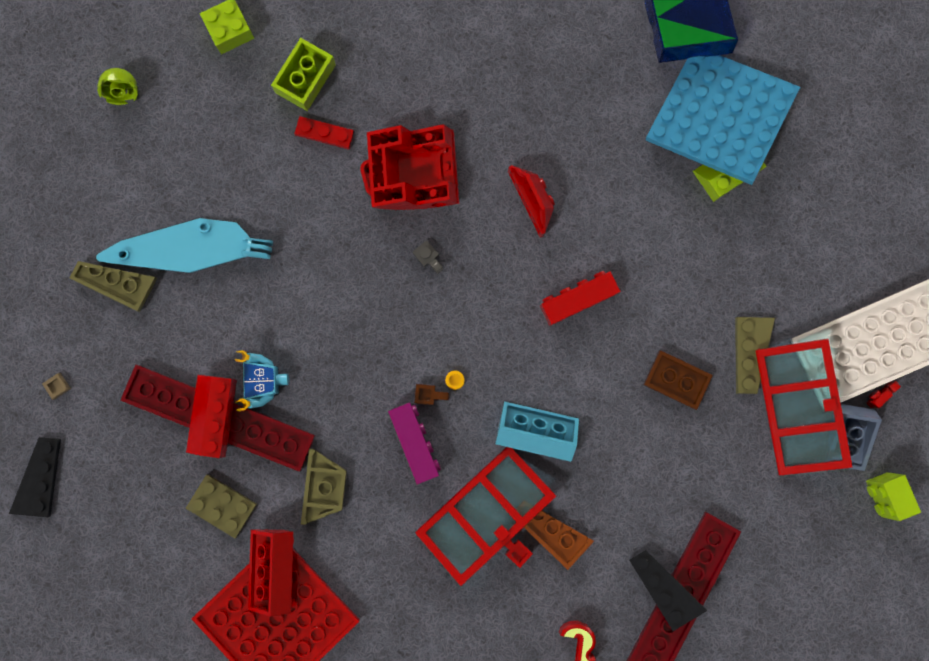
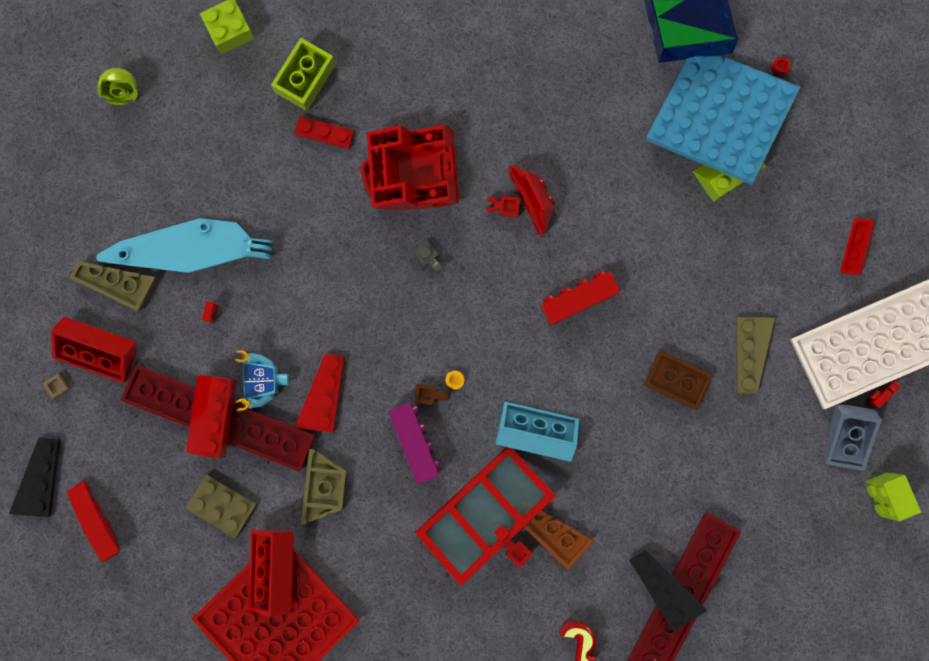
door [755,338,853,476] -> none
none -> red slope [51,317,136,383]
none -> red slope [66,481,120,563]
none -> red tile [202,301,219,323]
none -> red wing [295,354,345,433]
none -> red plate [486,196,520,218]
none -> red plate [771,58,790,77]
none -> red plate [840,218,876,276]

